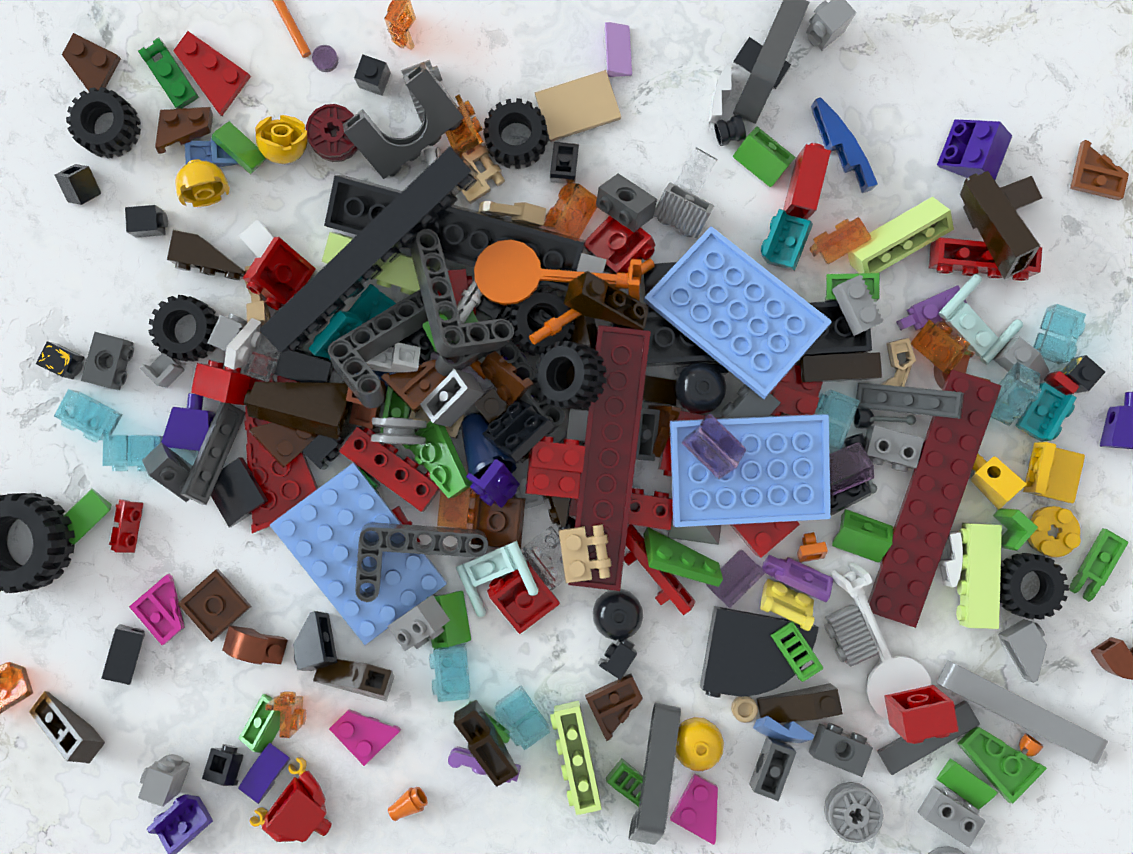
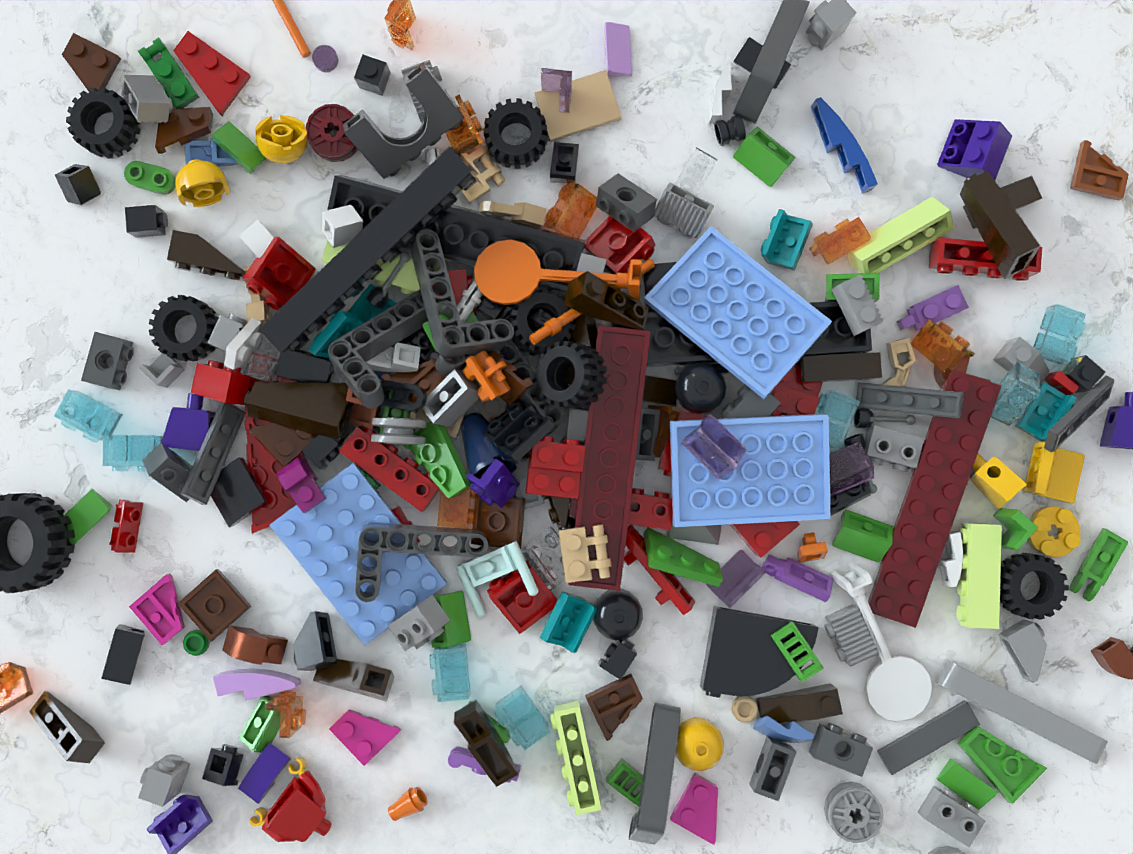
black brick [36,341,84,379] -> none
light yellow plate [760,579,815,631] -> none
red brick [783,143,831,220] -> none
red brick [884,685,958,744] -> none
light aqua plate [938,274,1023,365] -> none
orange hinge [1019,733,1043,757] -> none
none -> light grey brick [121,75,173,123]
none -> bright green plate [124,161,176,195]
none -> green plate [183,630,210,656]
none -> lavender slope [213,669,301,701]
none -> magenta brick [277,457,327,513]
none -> white panel [322,205,363,248]
none -> hinge [366,252,410,309]
none -> black plate [381,380,427,411]
none -> orange hips [463,350,511,401]
none -> teal bracket [540,591,597,653]
none -> clear purple panel [541,68,572,113]
none -> dark grey tile [1044,375,1114,452]

